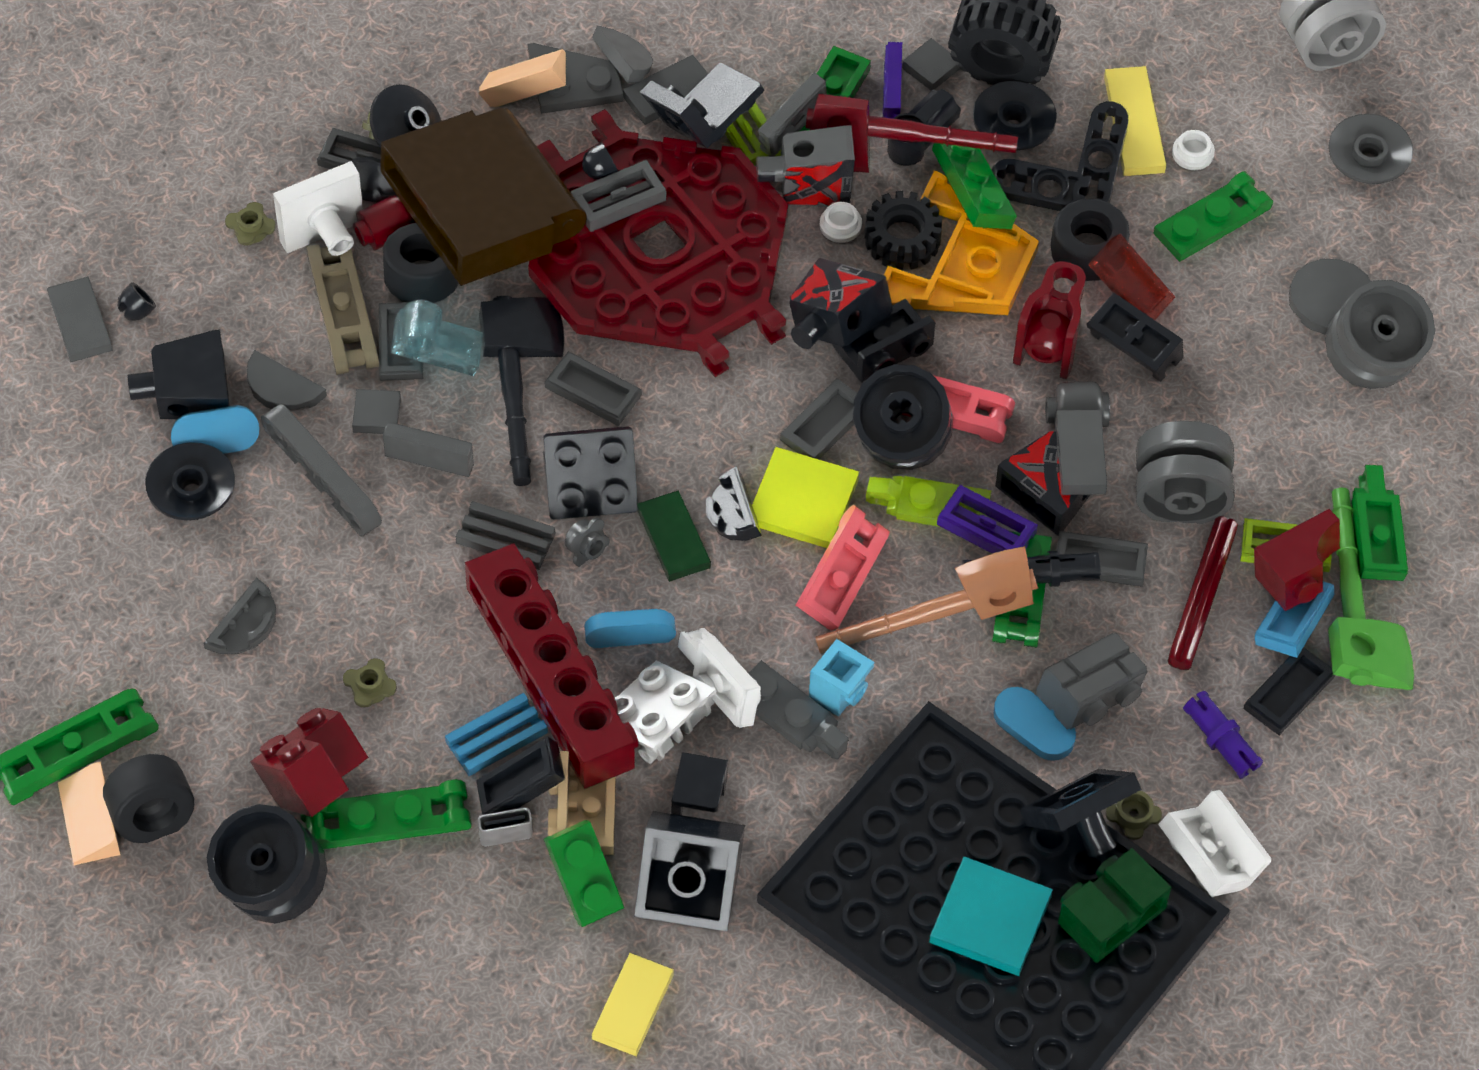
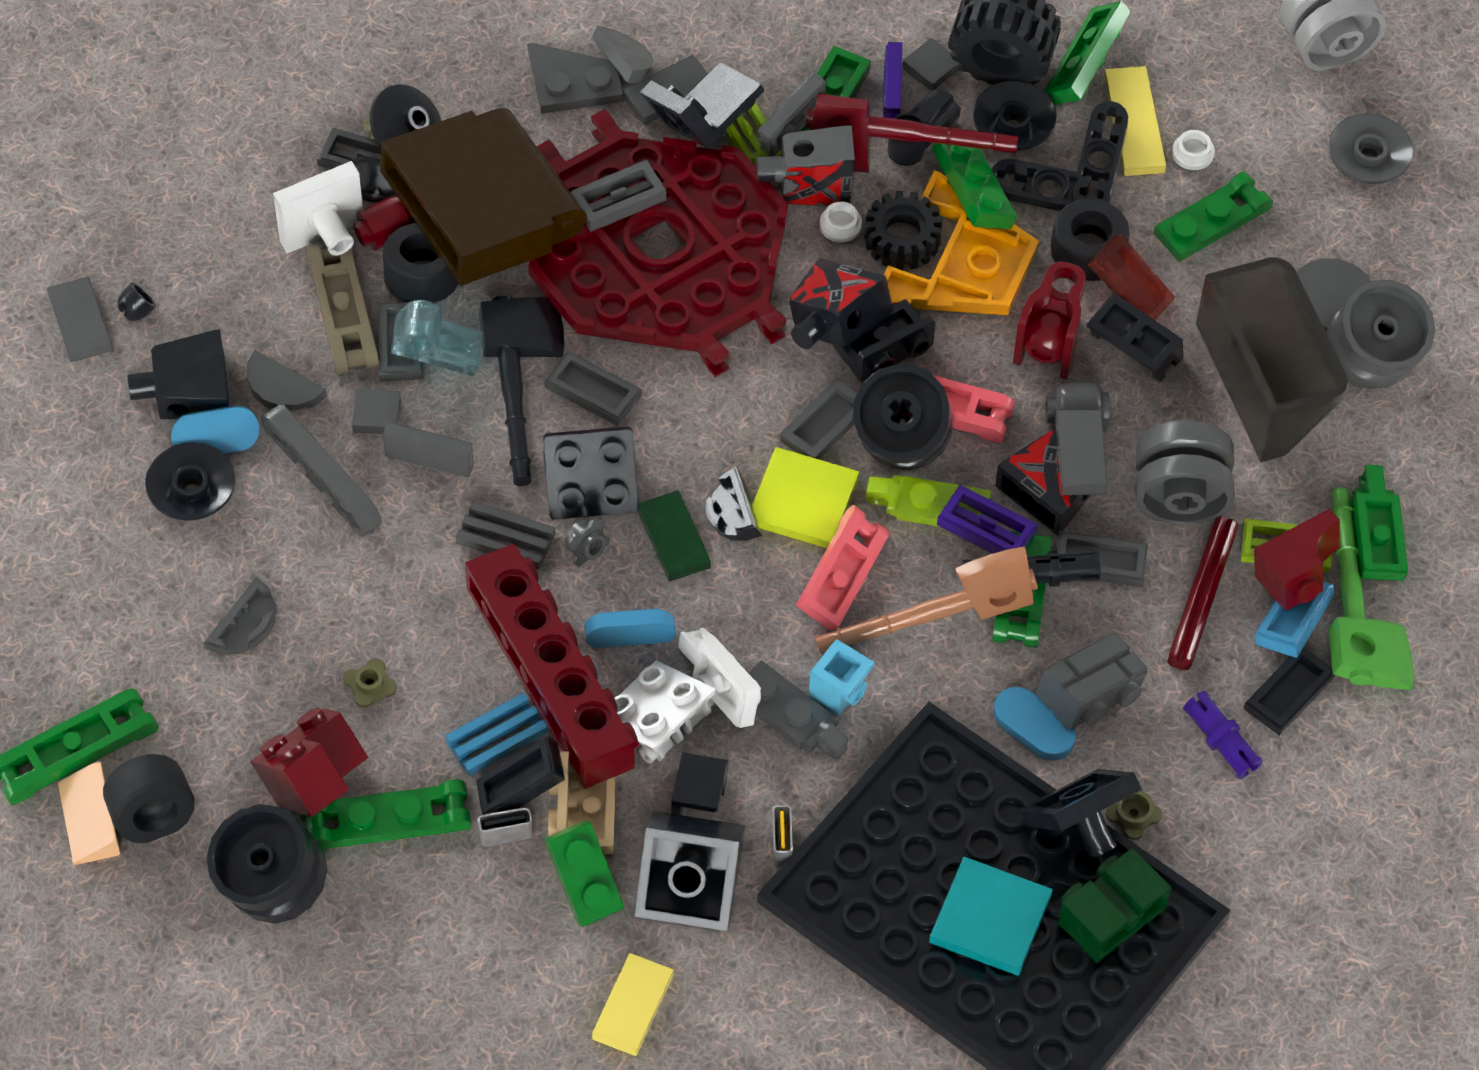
olive plate [225,202,276,246] -> none
light nougat slope [479,49,566,107] -> none
black hinge [582,142,618,180] -> none
white bracket [1158,790,1271,897] -> none
none -> flat silver piece [772,805,793,867]
none -> green plate [1044,0,1130,105]
none -> clear smoke windscreen [1196,257,1348,462]

